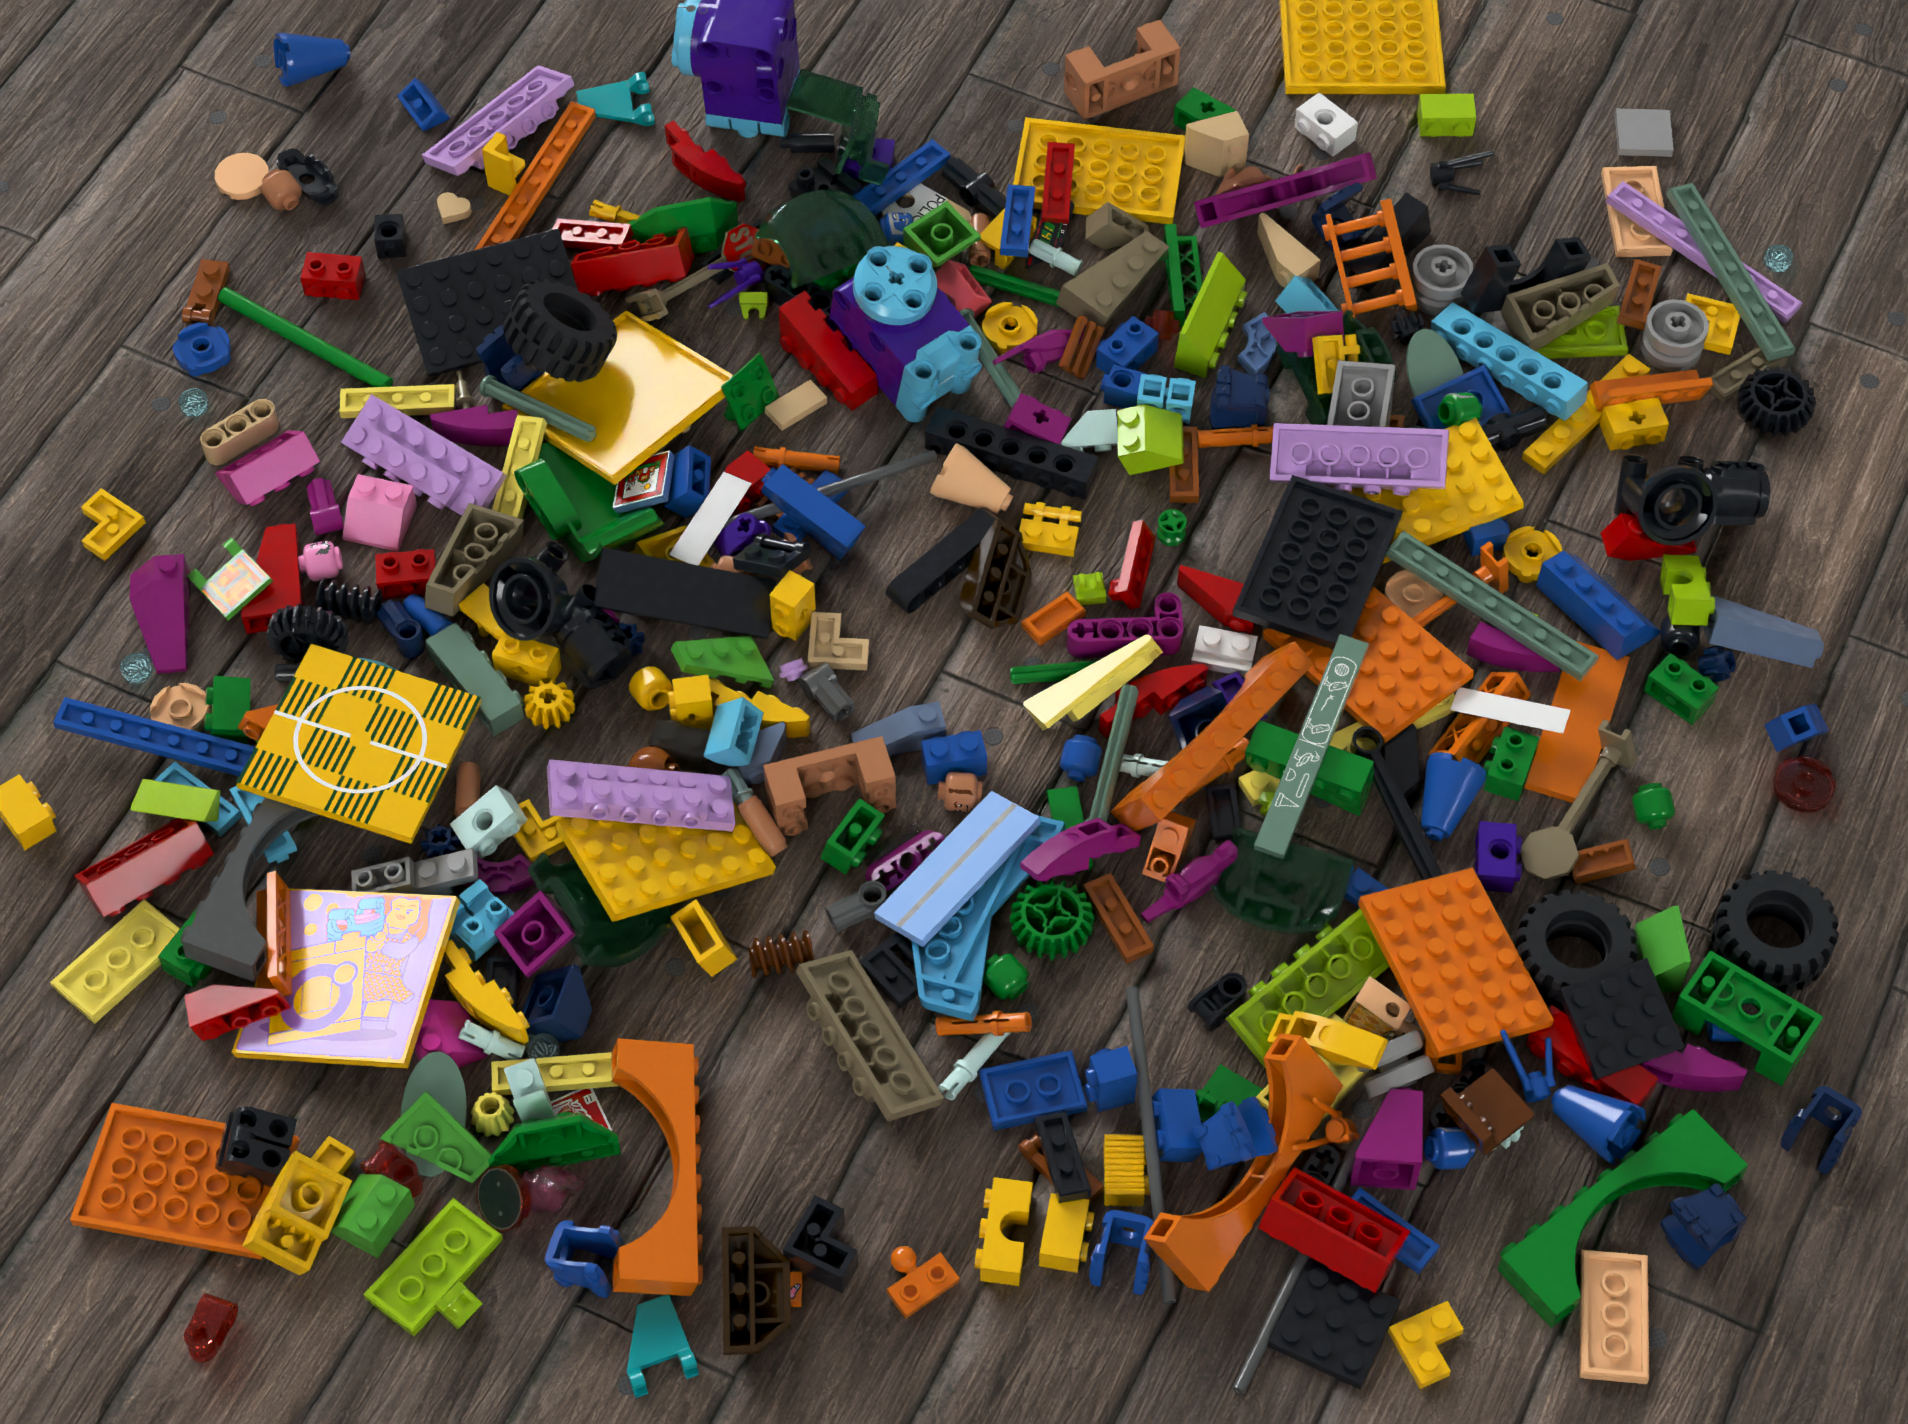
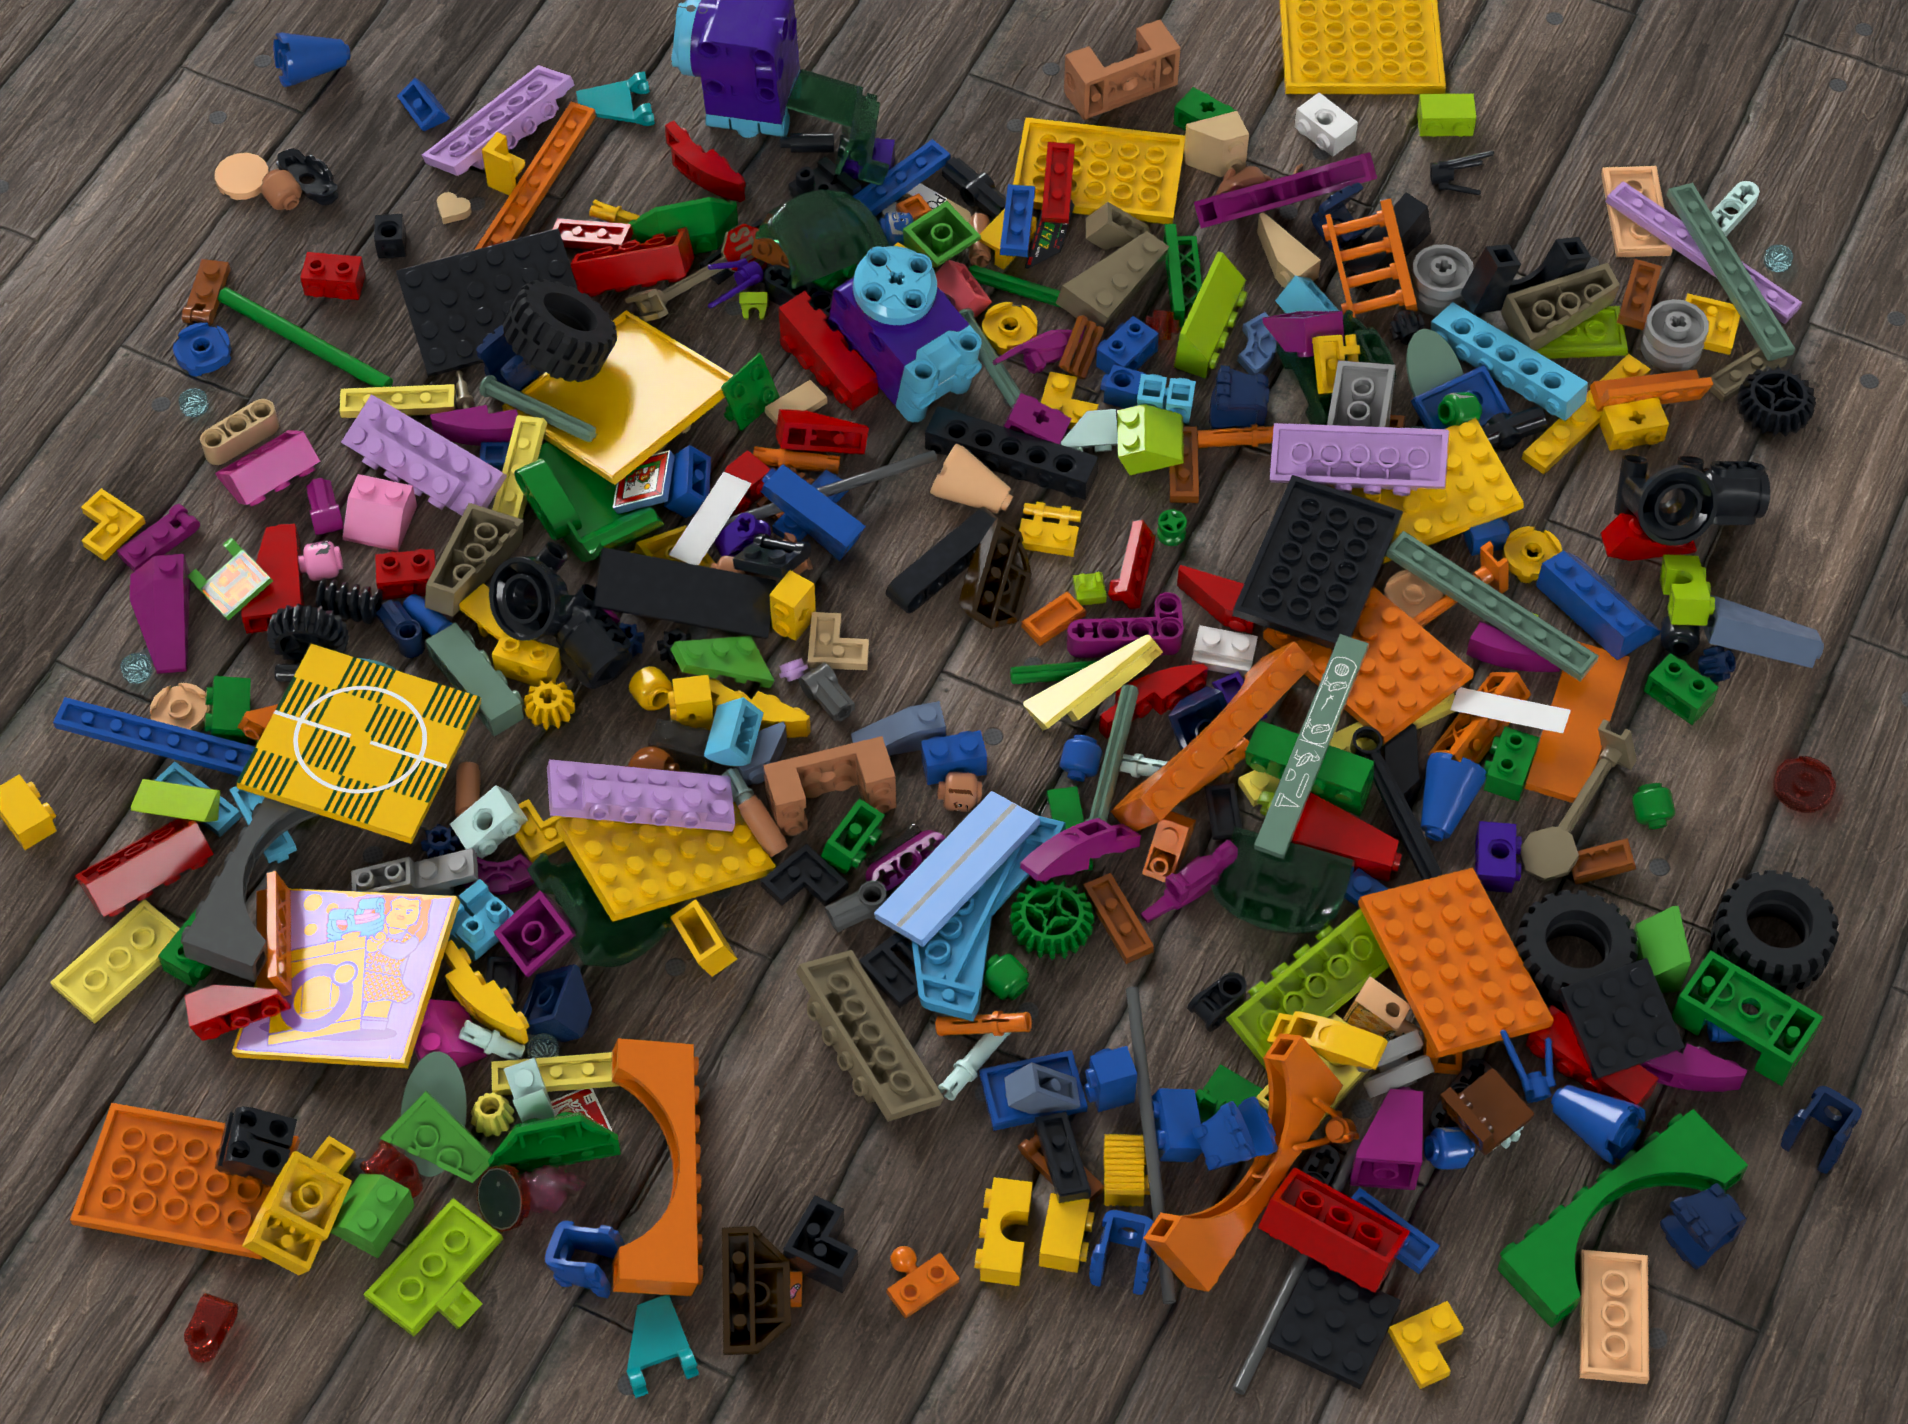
reddish brown piece [748,930,814,979] -> none
light aqua axle [1029,239,1083,277] -> none
light grey tile [1615,108,1674,157] -> none
blue slope [1764,704,1829,752] -> none
none -> magenta plate [117,504,200,572]
none -> blue tile [480,442,510,471]
none -> black gear [657,628,691,667]
none -> black plate [761,843,849,907]
none -> red slope [775,409,869,454]
none -> orange tile [896,193,932,221]
none -> sand blue slope [1004,1062,1080,1114]
none -> yellow plate [1041,372,1099,429]
none -> red slope [1286,792,1402,882]
none -> light aqua beam [1711,181,1760,236]

